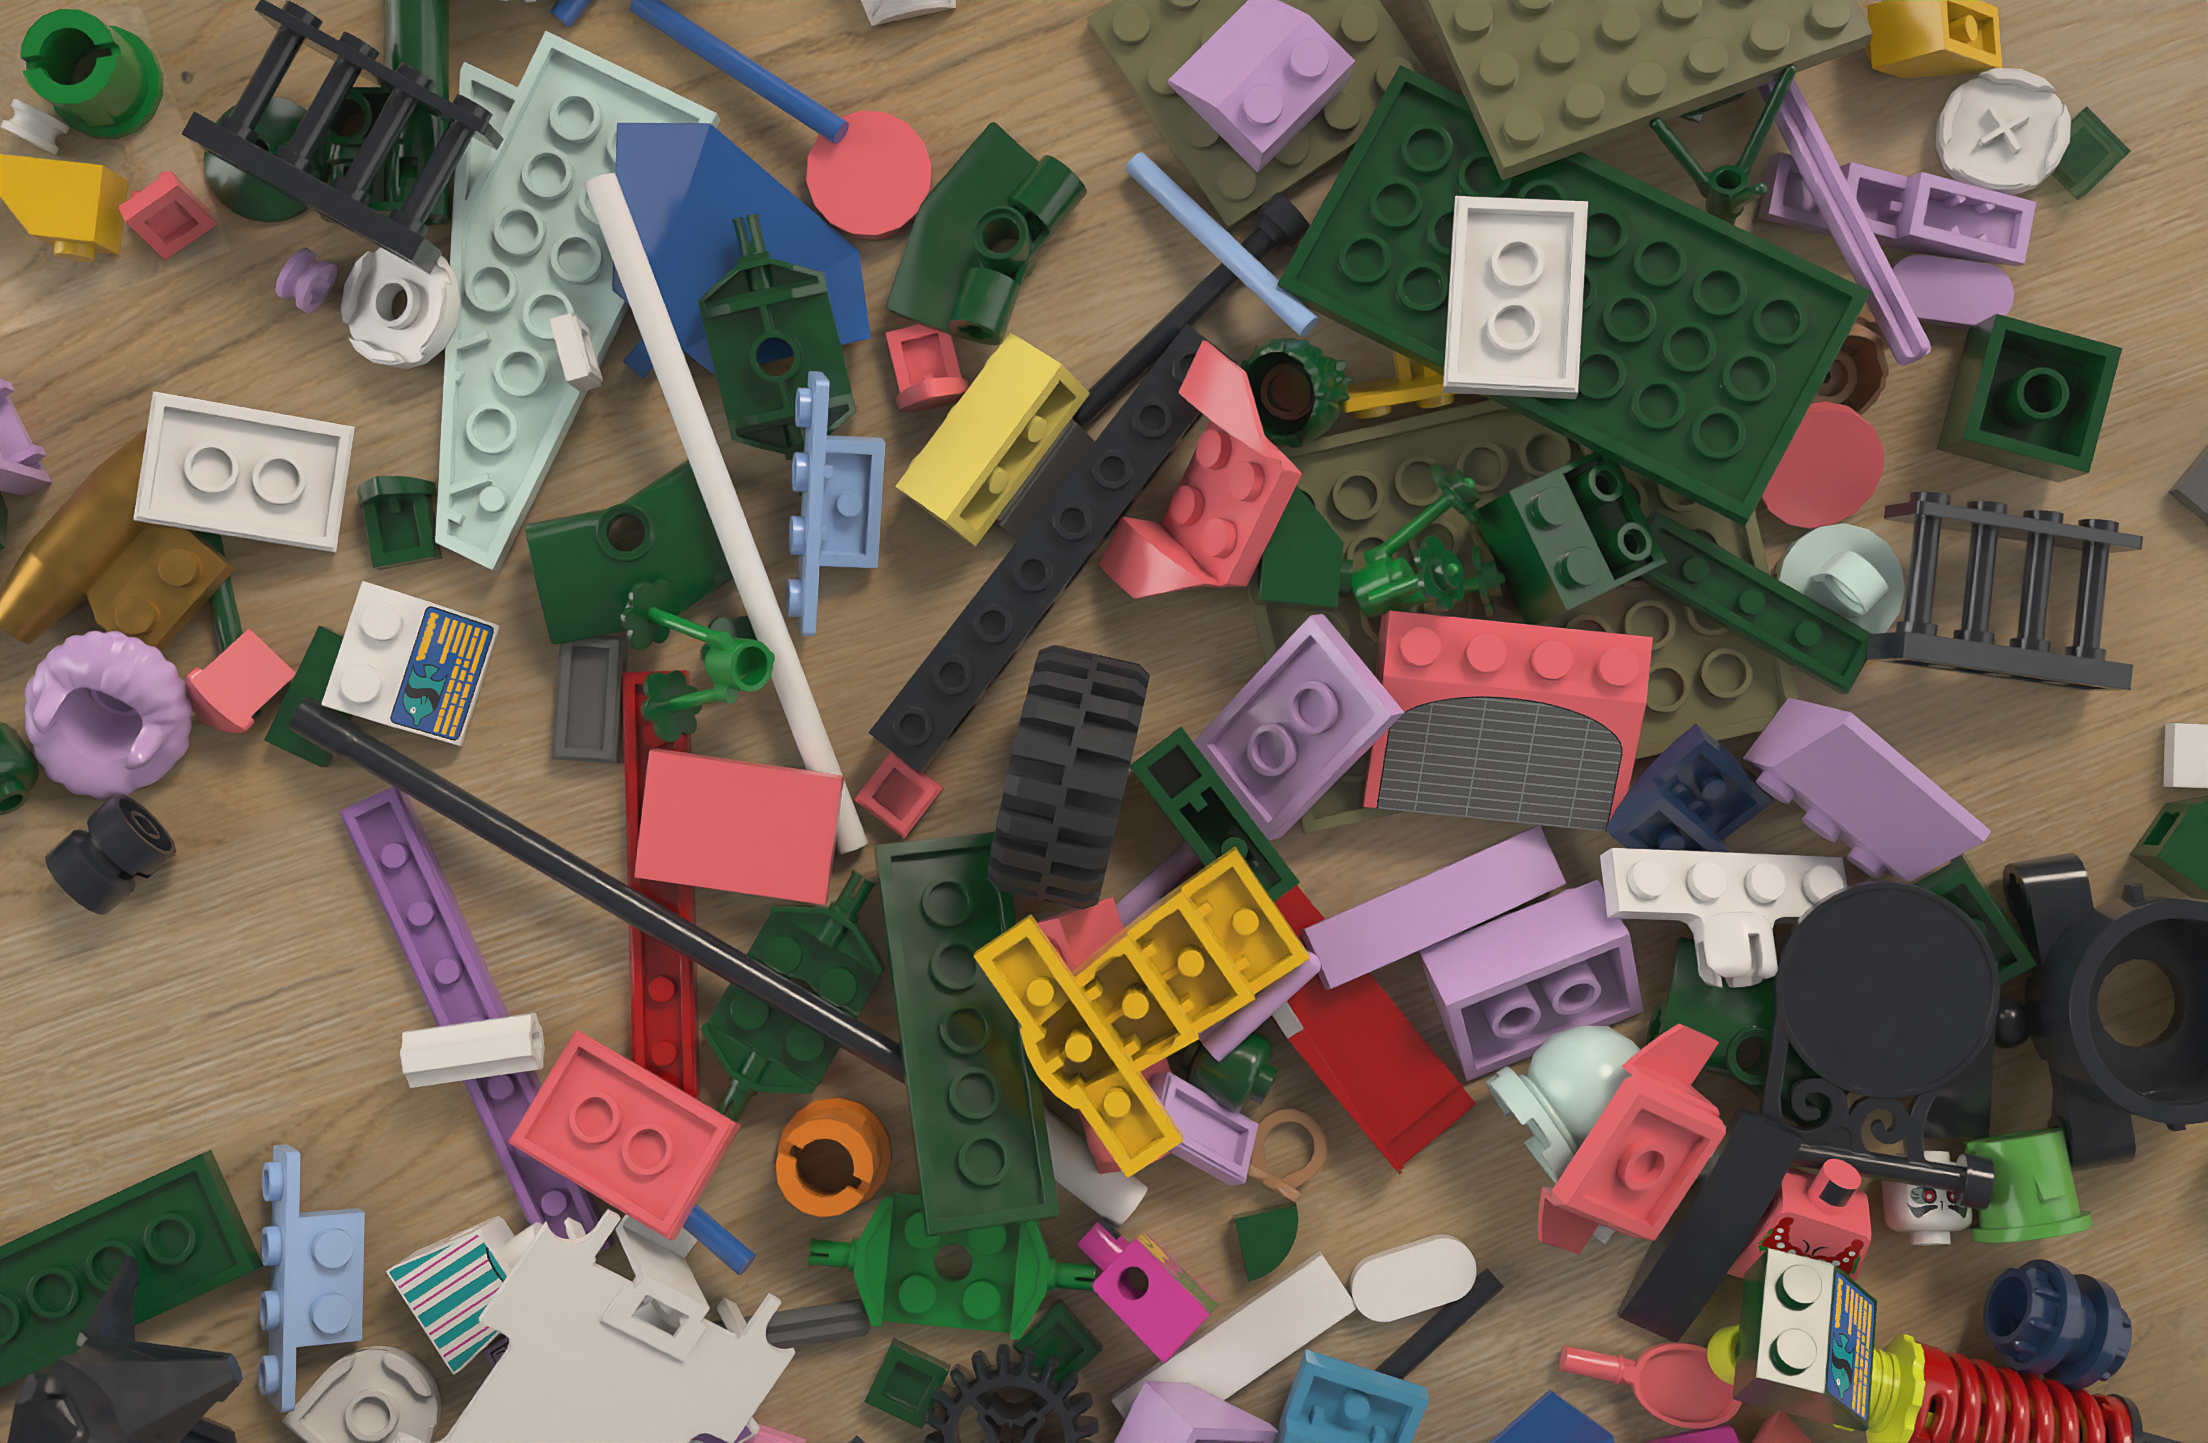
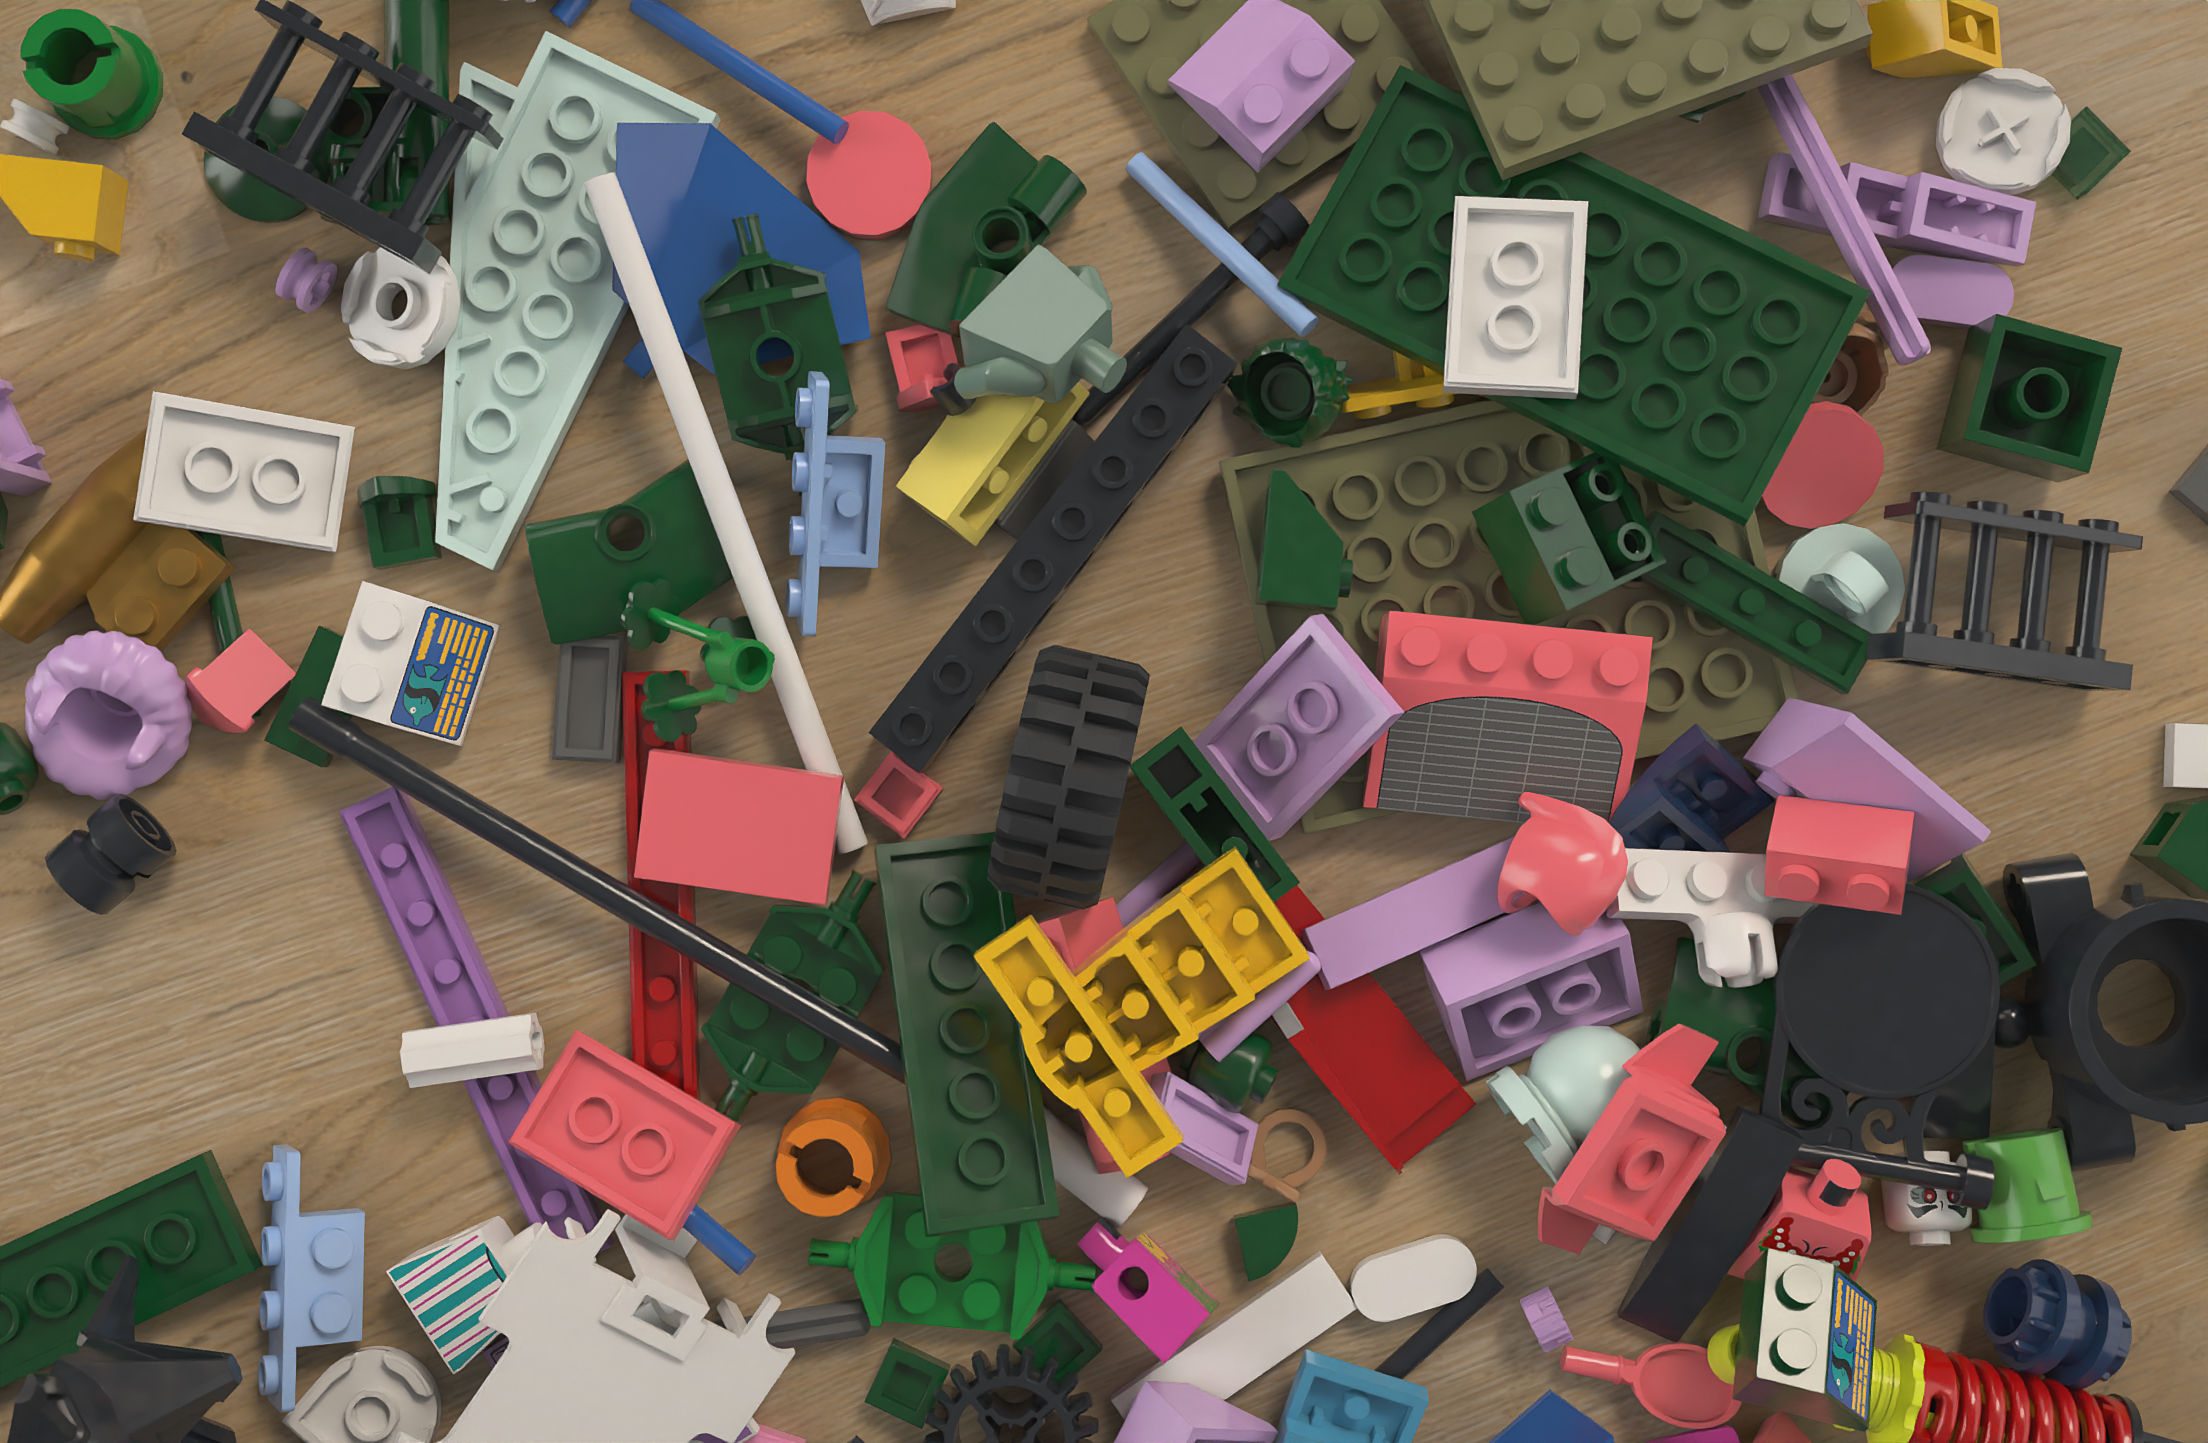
coral tile [118,170,217,260] -> none
white tile [549,313,603,392] -> none
coral piece [1099,340,1302,599] -> none
plant [1351,462,1506,619] -> none
dark green plant [1649,65,1797,226] -> none
none -> sand green torso [930,244,1127,416]
none -> coral piece [1497,792,1628,936]
none -> lavender axle [1520,1286,1574,1353]
none -> coral brick [1764,795,1914,915]

